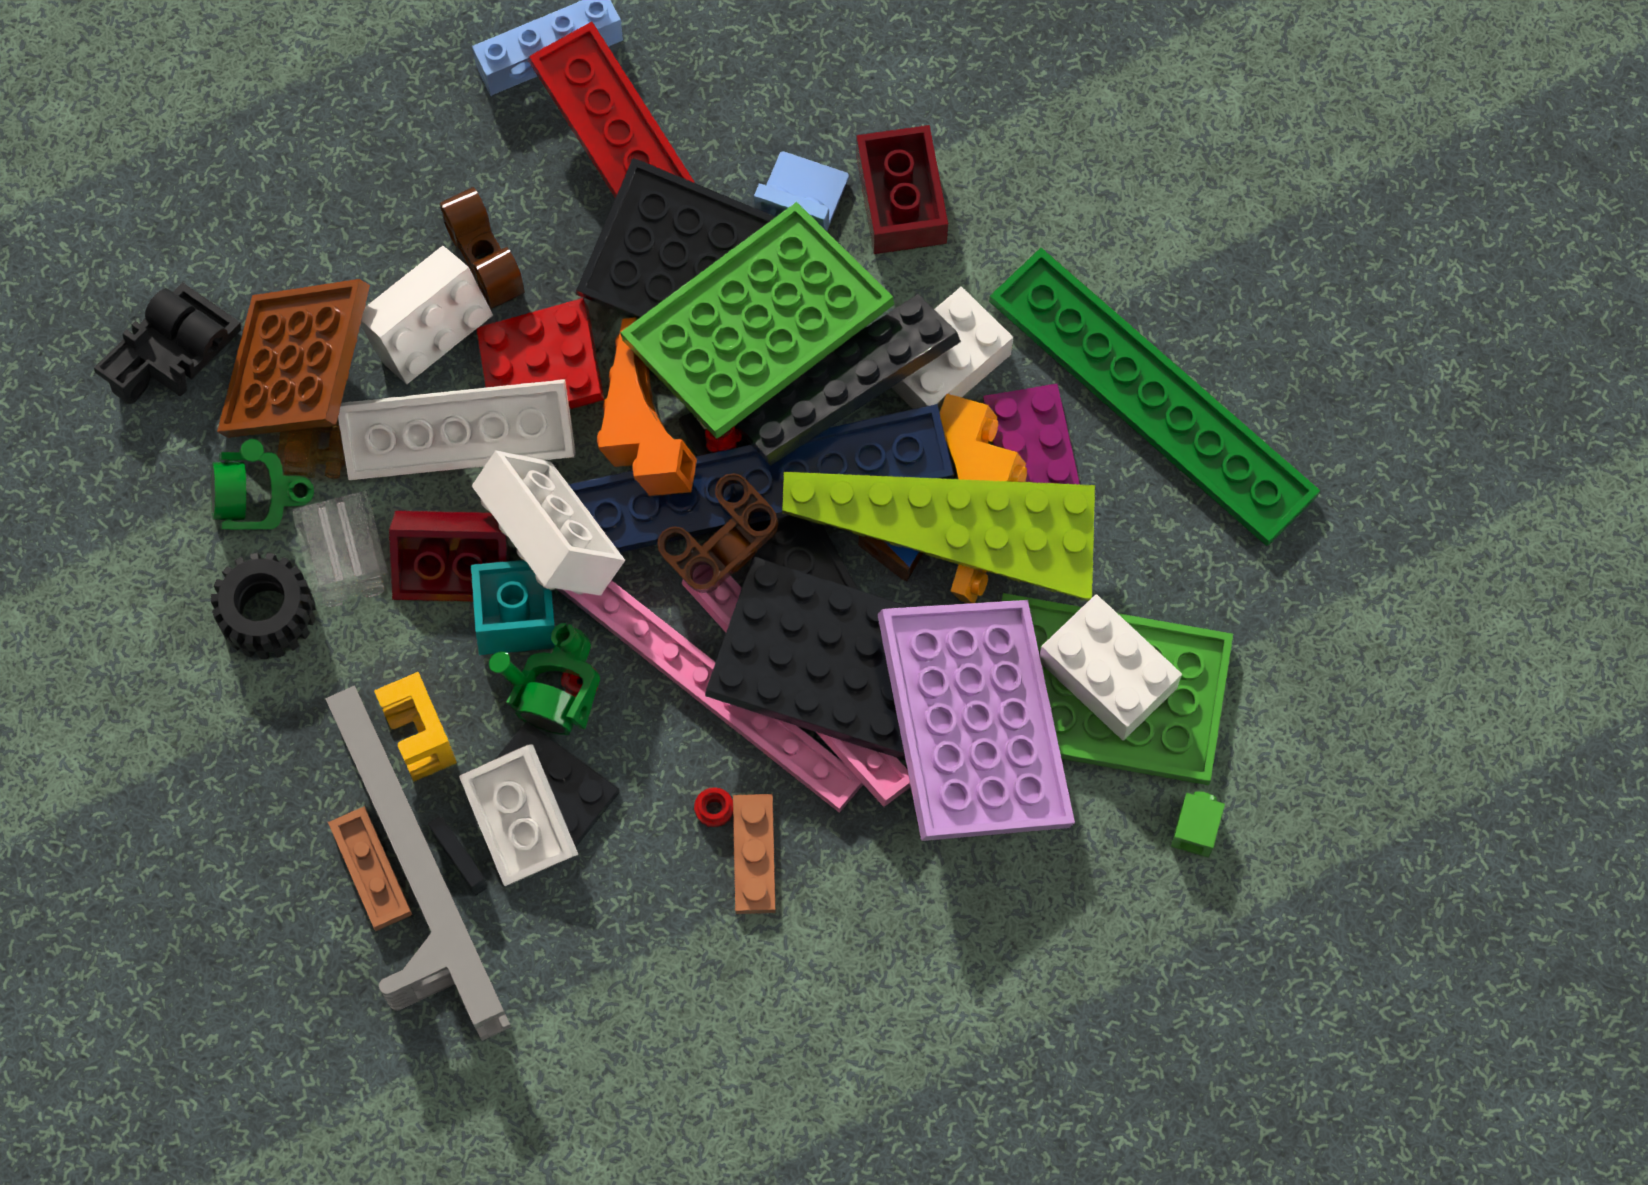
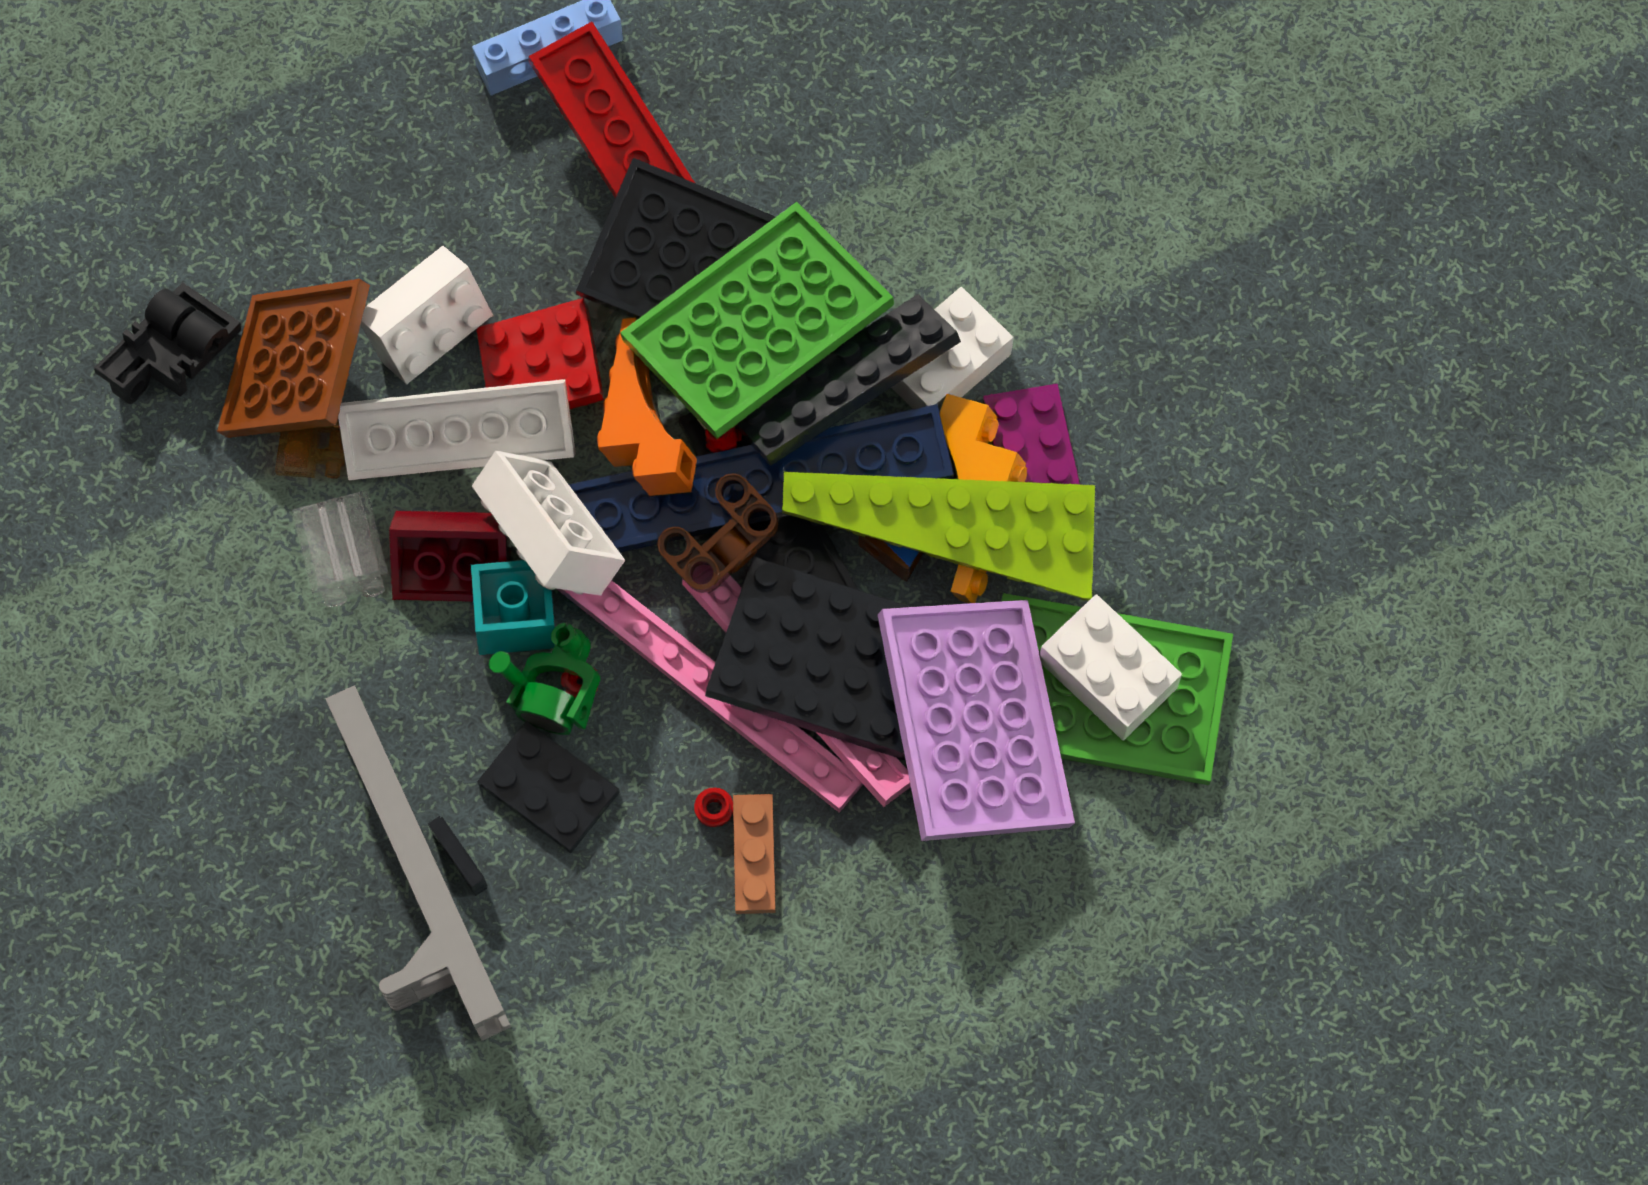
green piece [211,439,314,530] -> none
black tyre [211,553,316,659] -> none
nougat plate [328,806,412,932] -> none
yellow panel [374,672,457,782] -> none
reddish brown beam [439,187,525,309] -> none
white plate [459,744,578,886] -> none
light blue bracket [754,151,849,231] -> none
dark red brick [856,125,948,254] -> none
green plate [989,248,1320,547] -> none
bright green brick [1171,792,1225,858] -> none

